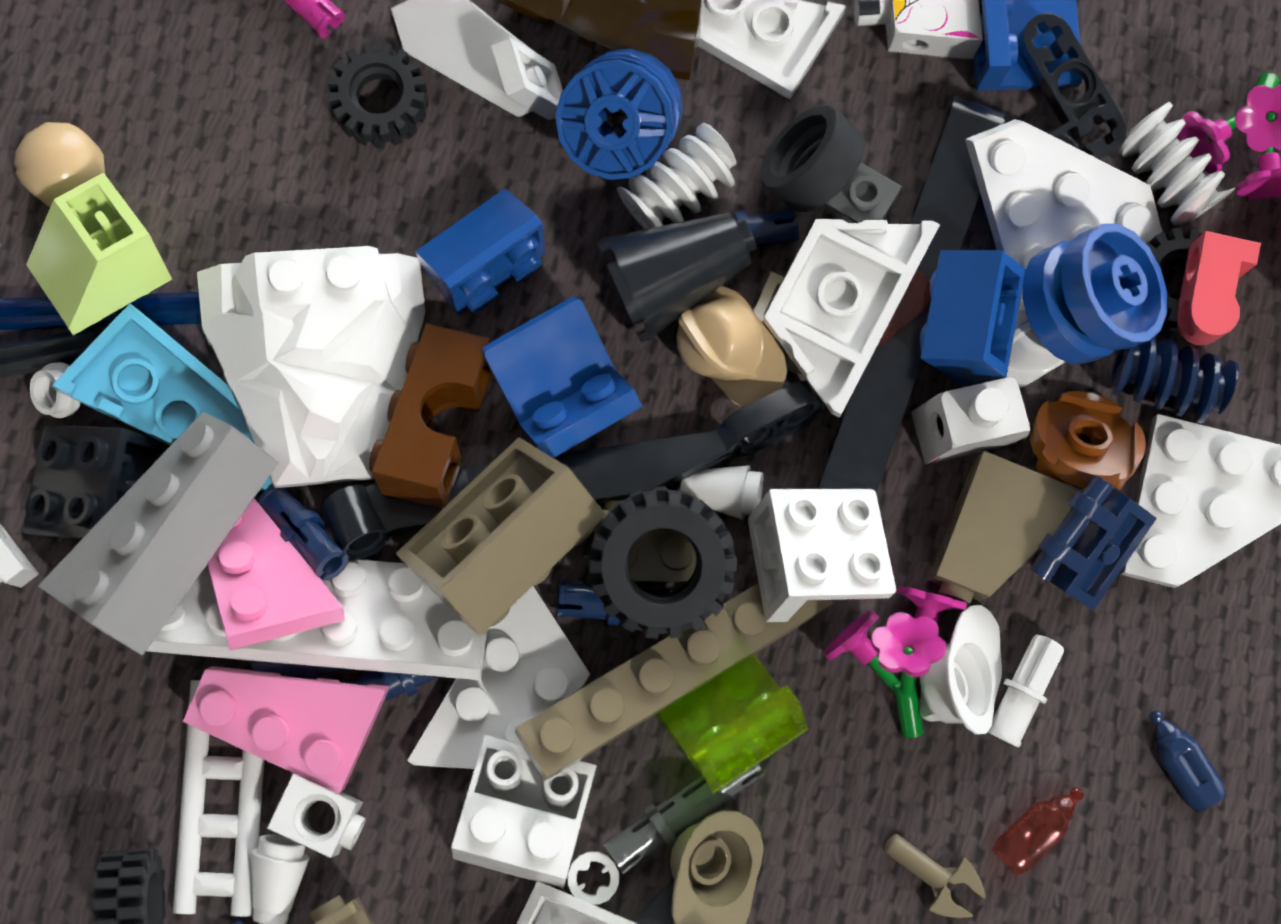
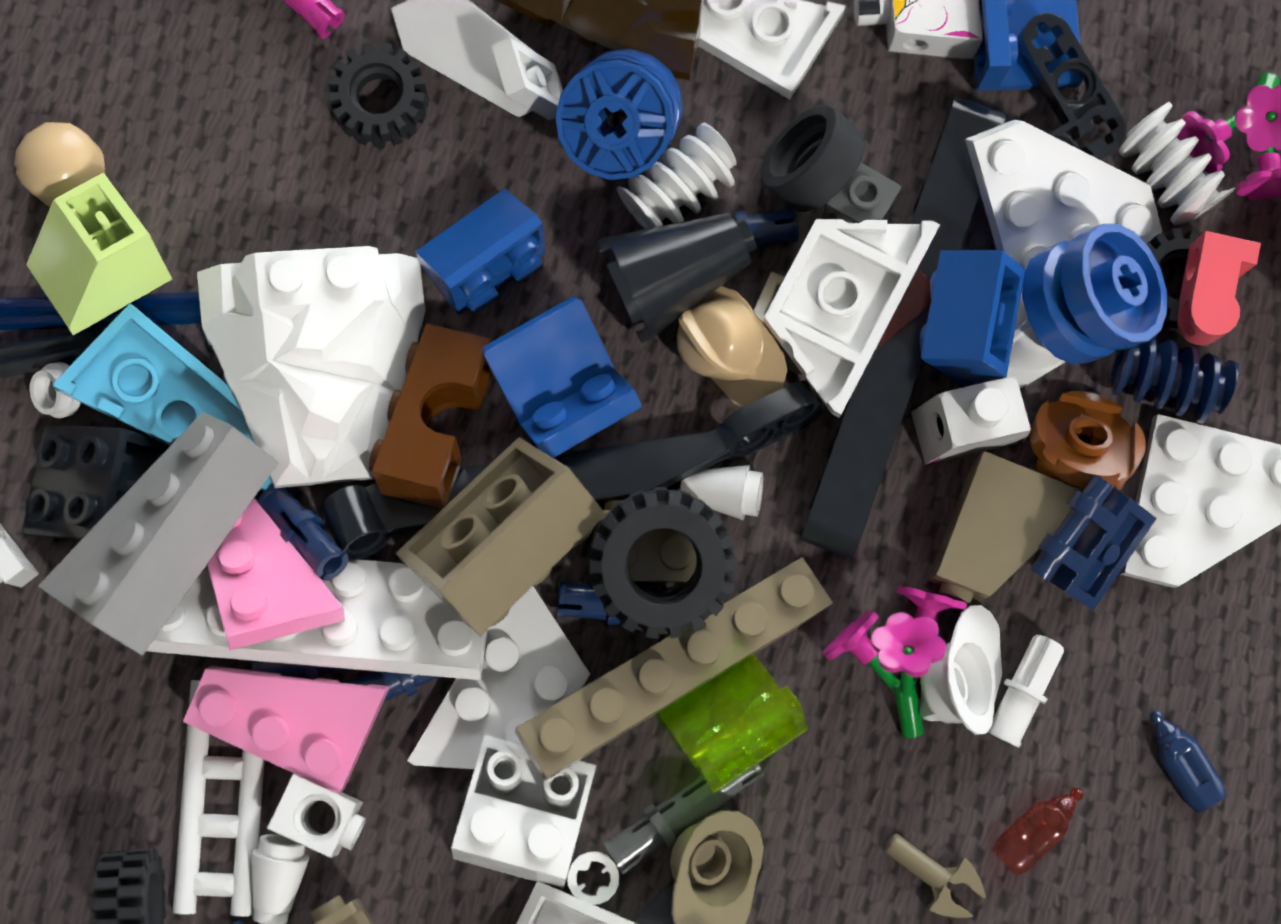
white bracket [748,489,896,622] -> none

